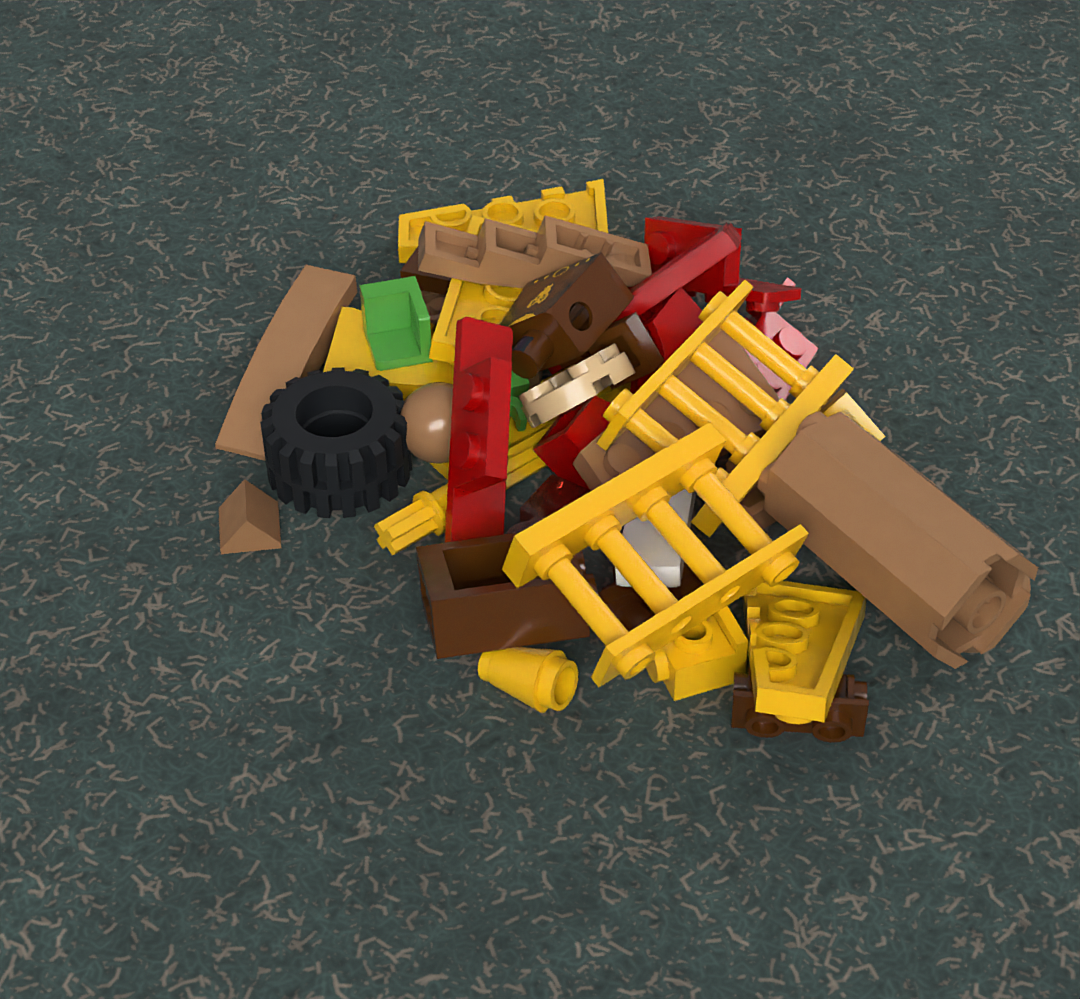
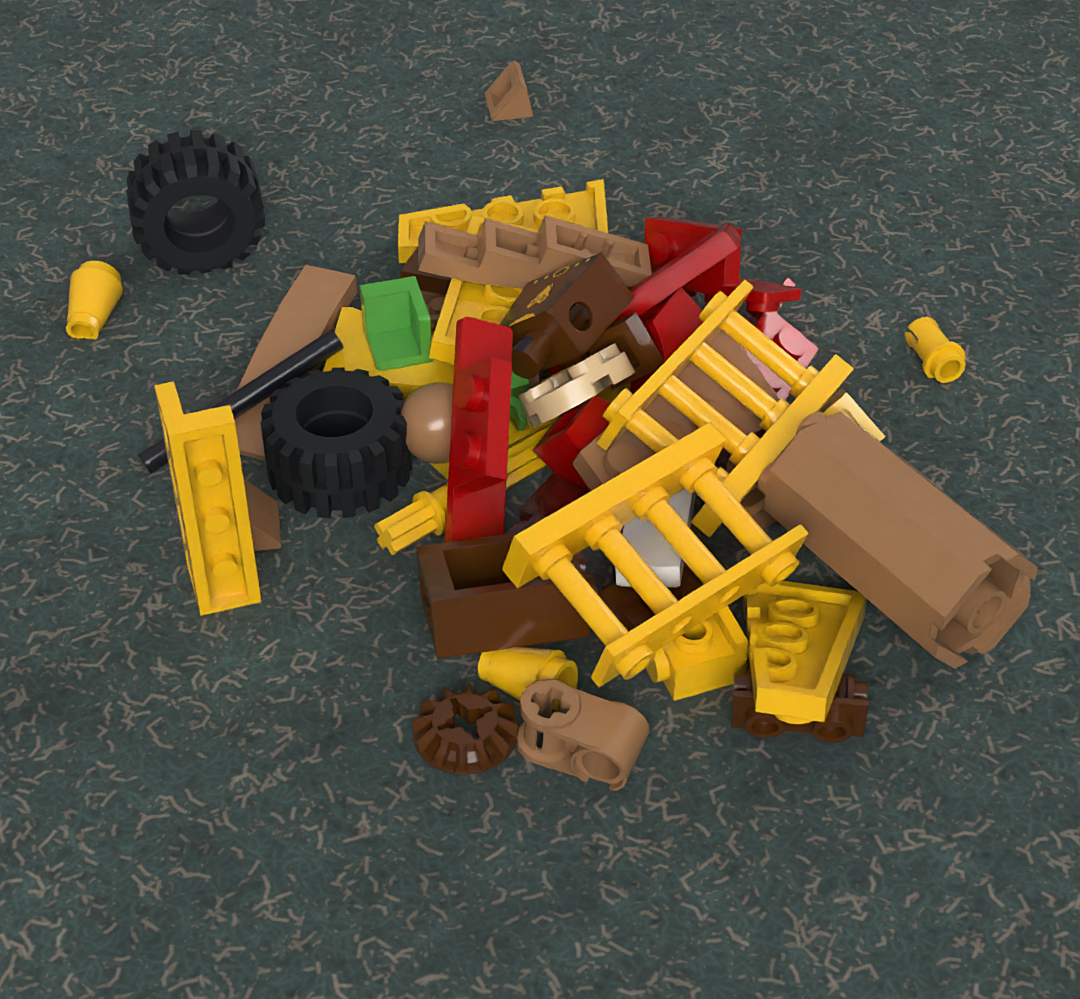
none -> yellow cone [66,261,123,339]
none -> black tyre [126,130,266,275]
none -> black bar [138,329,344,474]
none -> yellow fence [154,381,262,616]
none -> reddish brown gear [413,683,518,775]
none -> medium nougat slope [485,60,534,121]
none -> medium nougat piece [516,679,650,791]
none -> yellow pin [904,317,966,383]

